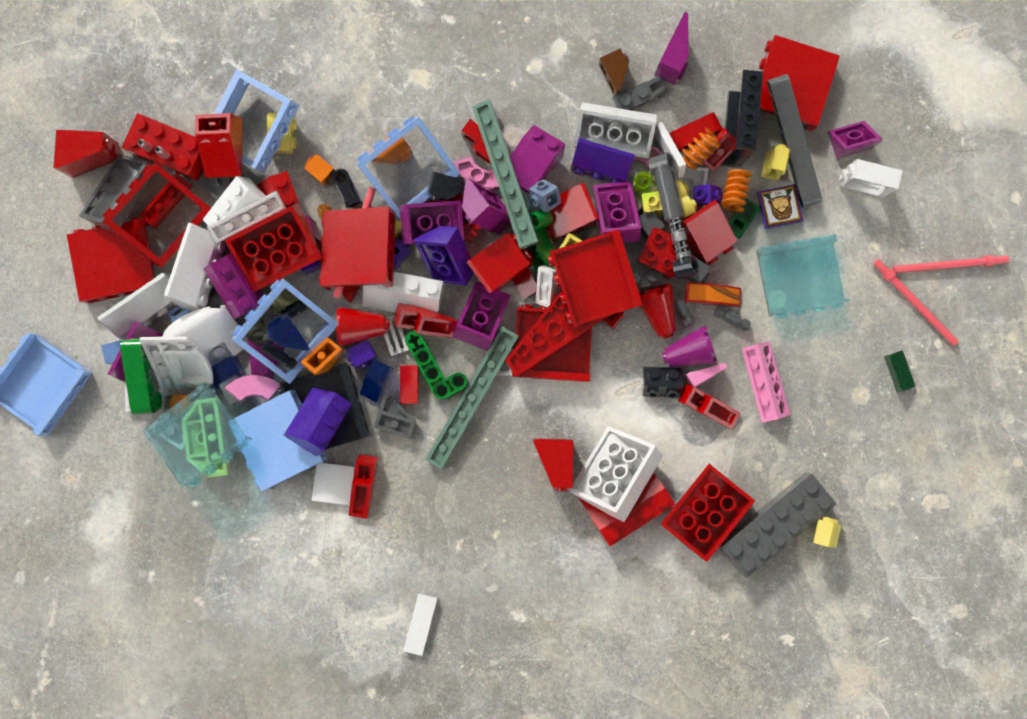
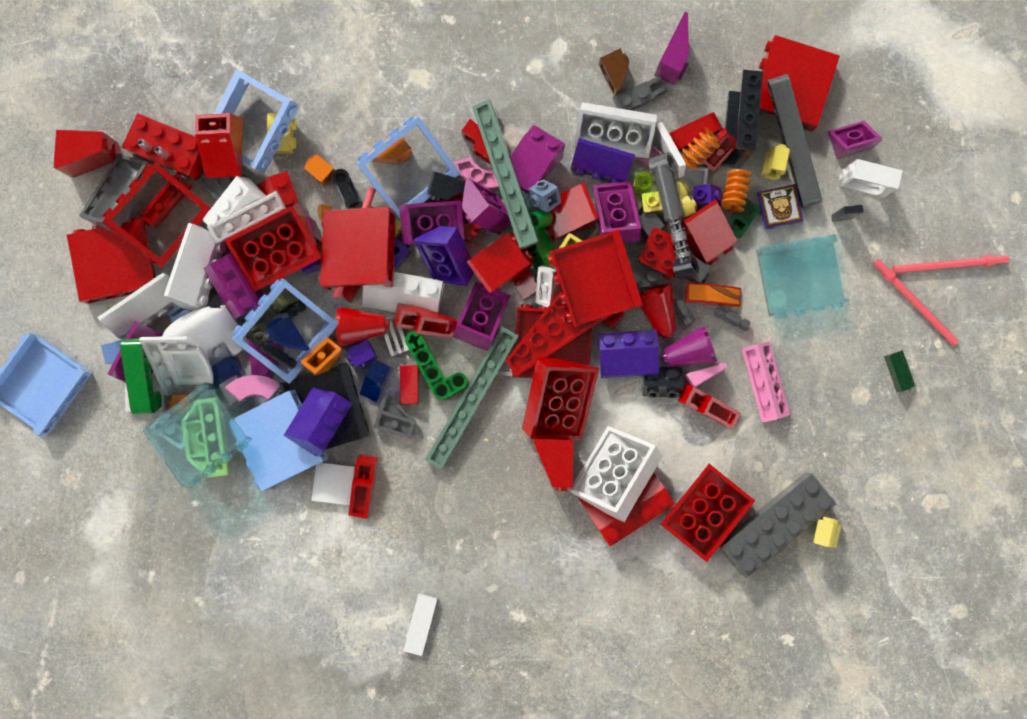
none -> red slope [522,357,599,439]
none -> dark purple slope [597,330,659,378]
none -> black tile [831,205,864,222]

